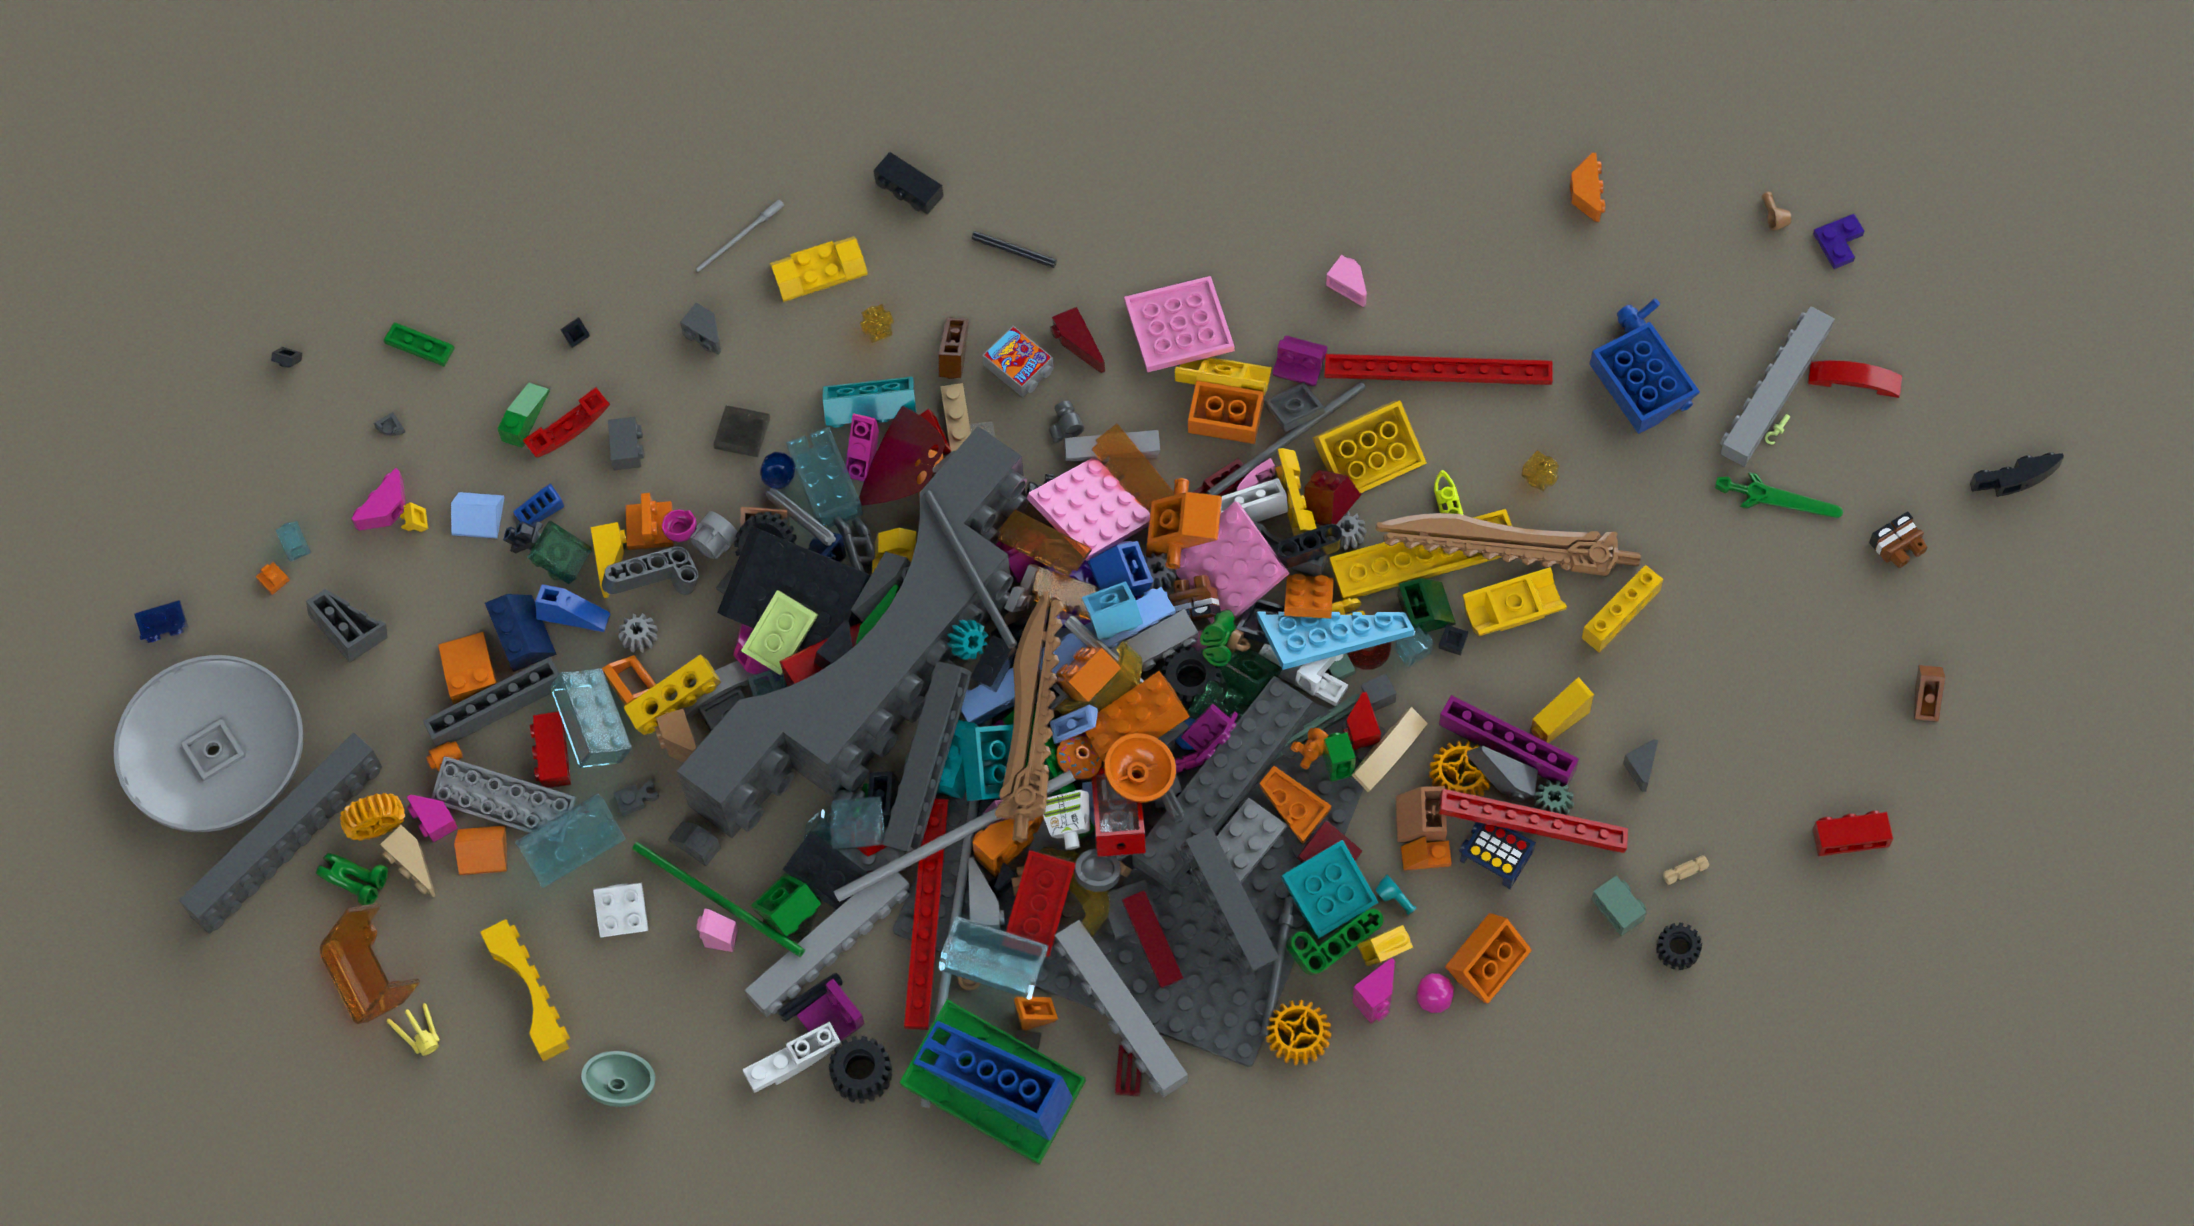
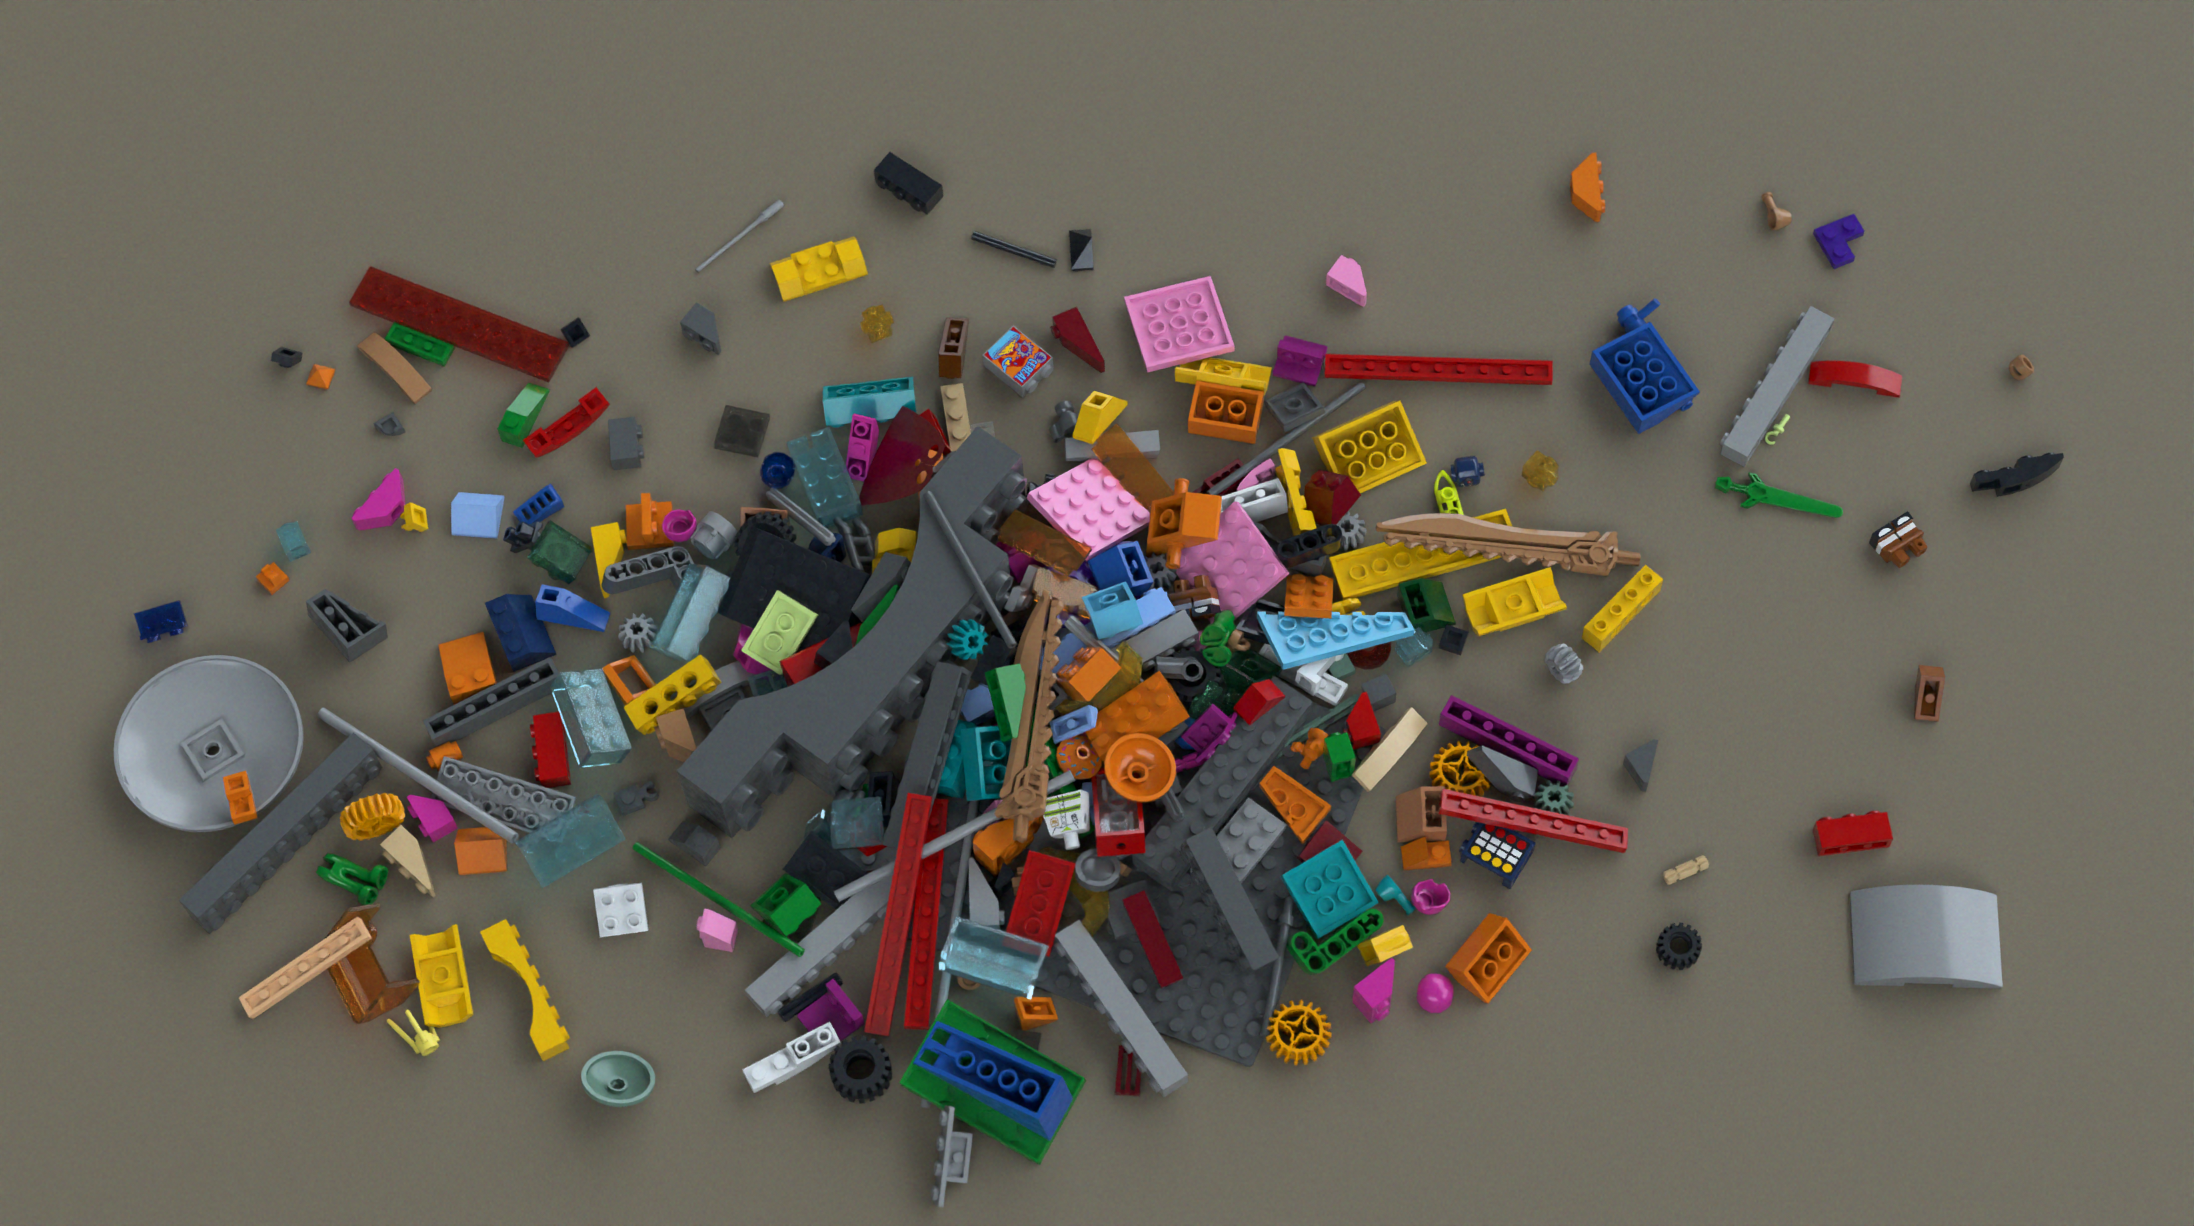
yellow slope [1531,677,1594,743] -> none
sand green brick [1591,875,1647,936] -> none
none -> orange slope [223,771,258,825]
none -> light nougat plate [239,917,372,1019]
none -> orange slope [306,364,335,390]
none -> light grey piece [317,708,518,844]
none -> clear red plate [349,266,569,383]
none -> medium nougat slope [357,332,432,404]
none -> yellow piece [409,924,474,1028]
none -> clear light blue piece [650,564,730,662]
none -> red plate [864,793,932,1037]
none -> light grey bracket [931,1105,973,1207]
none -> green slope [985,663,1026,742]
none -> black slope [1069,229,1094,271]
none -> yellow slope [1073,391,1128,444]
none -> dark grey piece [1154,656,1203,681]
none -> red slope [1234,679,1285,726]
none -> dark pink hair [1411,879,1451,915]
none -> dark blue head [1451,456,1485,487]
none -> light grey gear [1544,643,1583,684]
none -> light grey slope [1850,885,2003,989]
none -> medium nougat tile [2009,354,2034,380]

